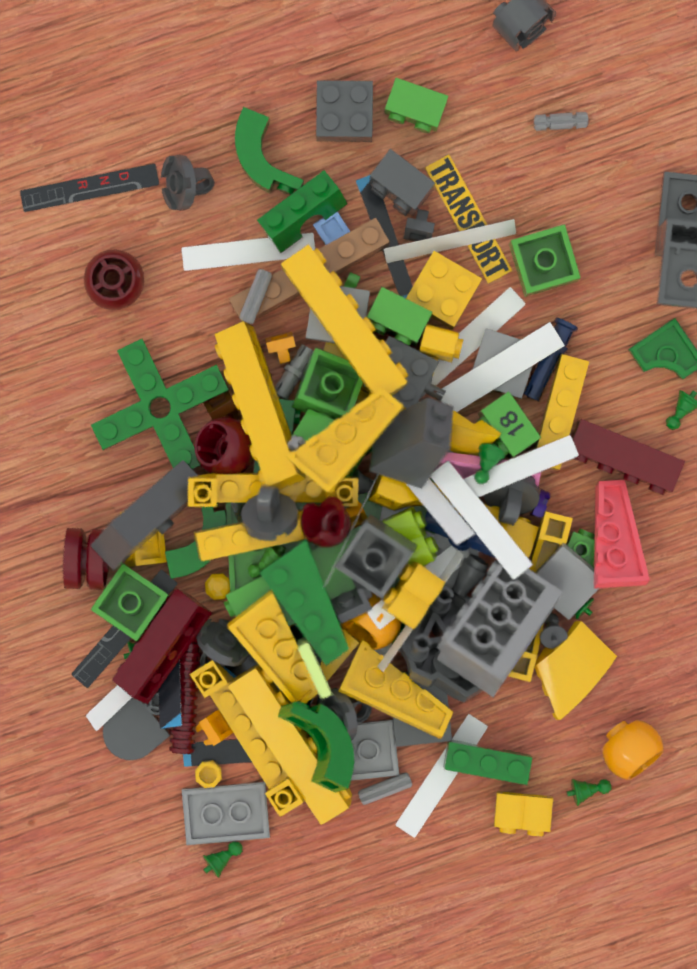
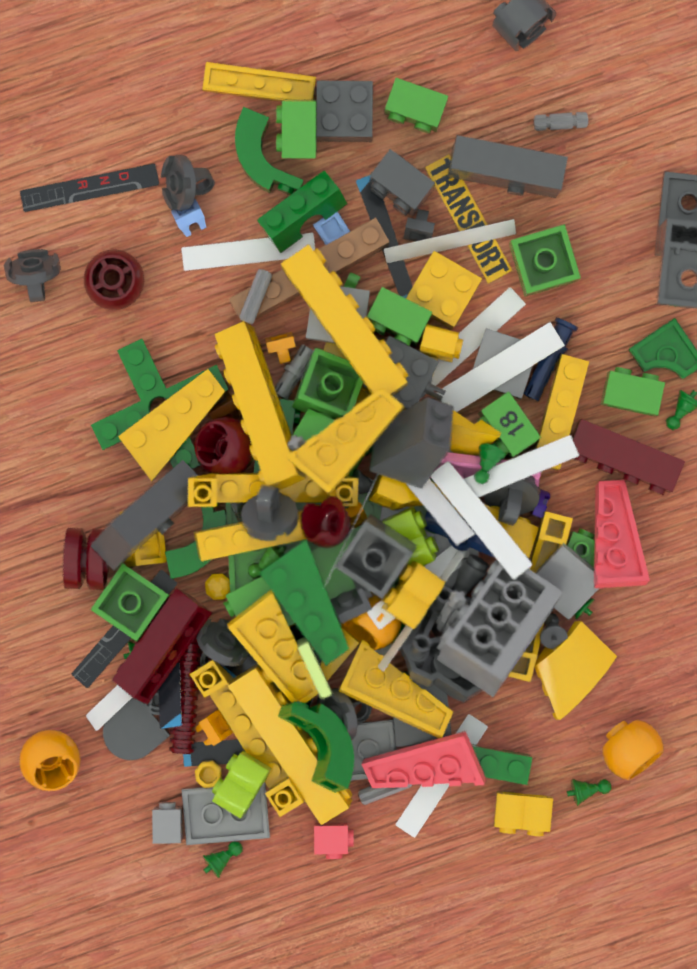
none -> dark grey tile [4,249,61,302]
none -> light orange wheel [19,730,81,791]
none -> yellow wing [118,369,225,482]
none -> light grey brick [152,802,183,844]
none -> light blue tile [171,199,206,237]
none -> yellow tile [202,62,316,102]
none -> lime brick [212,751,272,819]
none -> bright green brick [276,99,317,158]
none -> coral brick [314,823,354,859]
none -> coral wing [361,731,486,788]
none -> light grey axle [436,590,466,631]
none -> dark grey brick [447,135,568,198]
none -> bright green brick [600,367,665,417]

